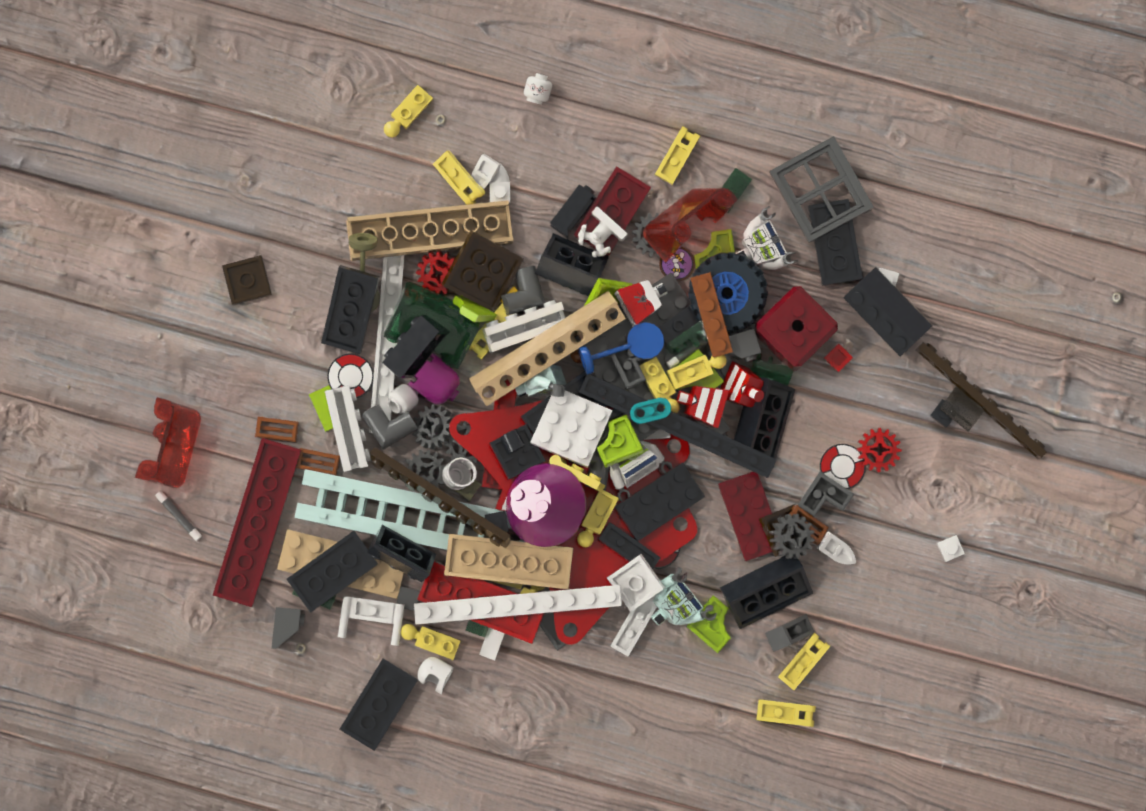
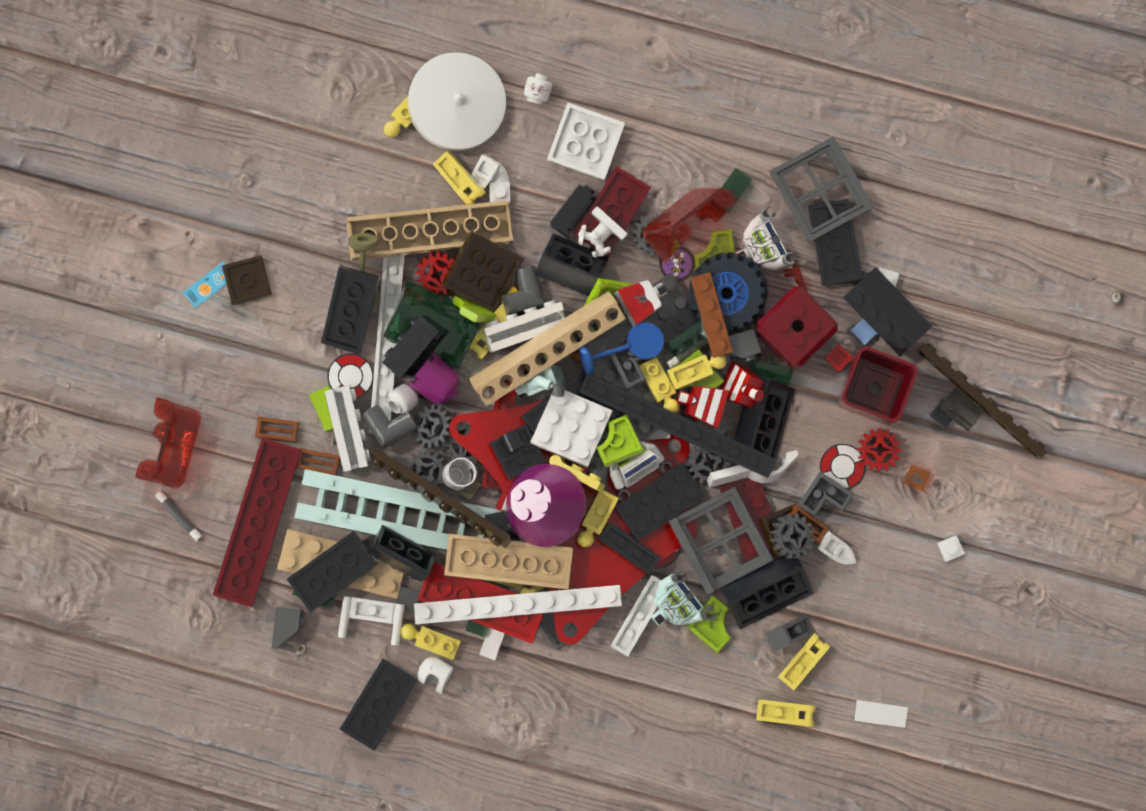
white plate [607,554,665,612] -> none
teal plate [630,398,671,424] -> none
light yellow plate [655,126,700,185] -> none
none -> medium azure sticker [183,261,226,308]
none -> white container [408,53,506,151]
none -> white plate [547,103,625,181]
none -> dark grey window [669,487,773,595]
none -> dark grey gear [687,446,732,486]
none -> white piece [707,450,798,487]
none -> clear red bar [783,264,808,293]
none -> dark red plate [837,346,918,426]
none -> light blue tile [850,319,877,345]
none -> white sticker [854,700,908,728]
none -> clear orange tile [903,465,930,492]

